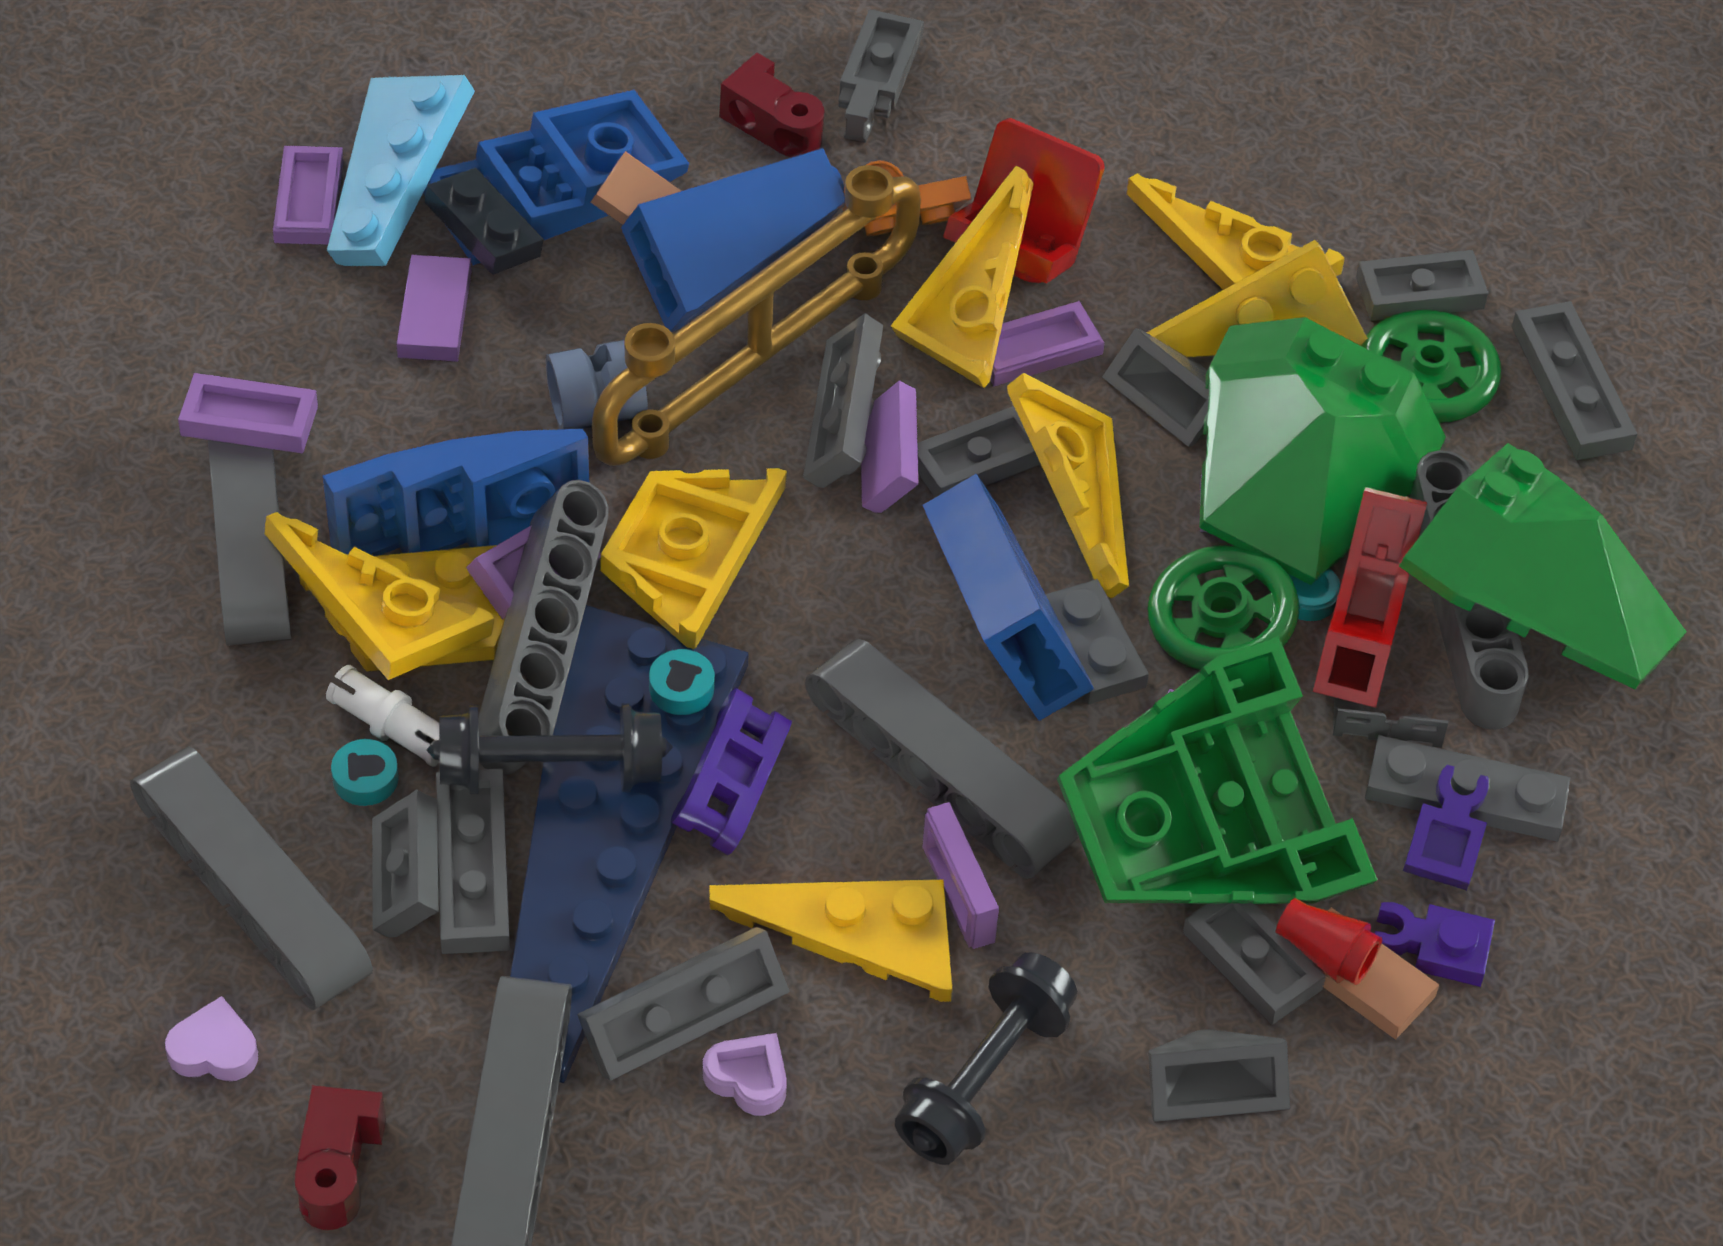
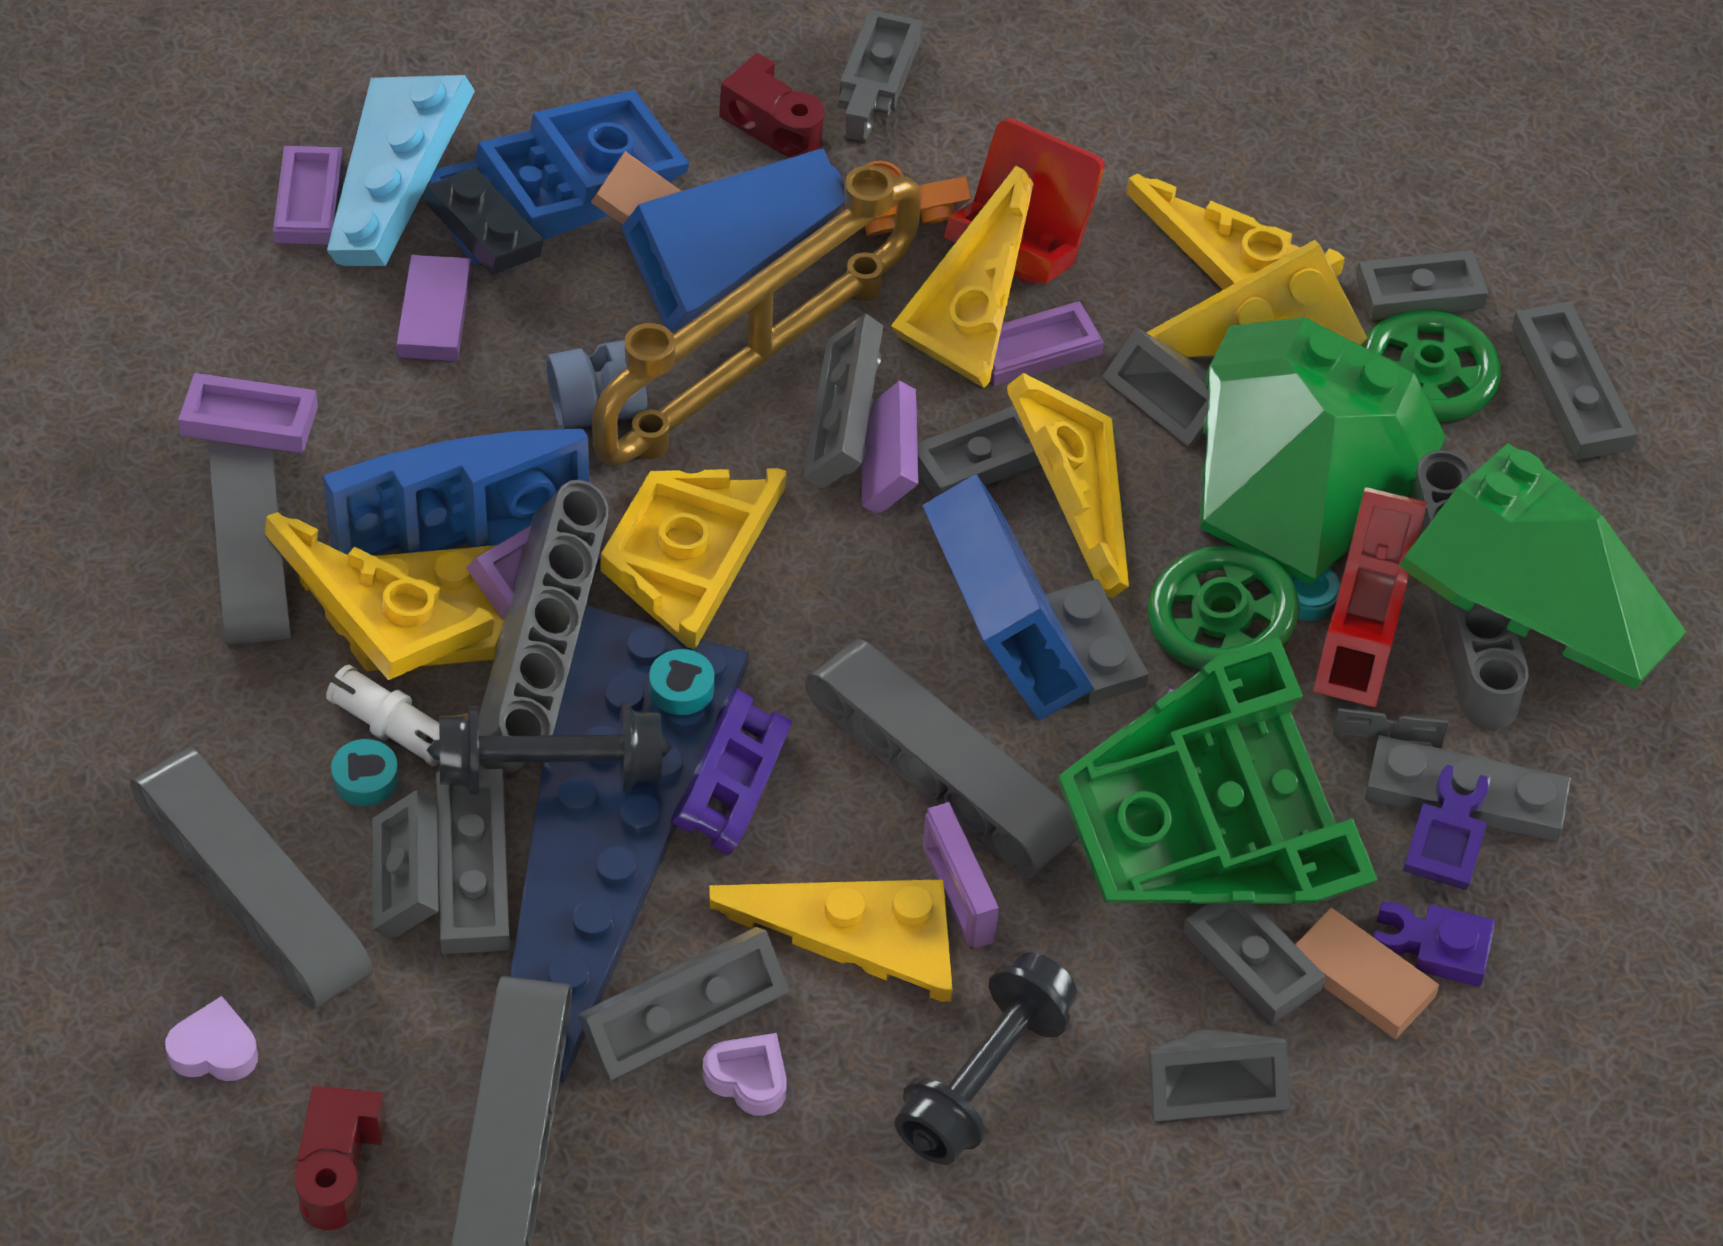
red cone [1275,898,1382,985] -> none

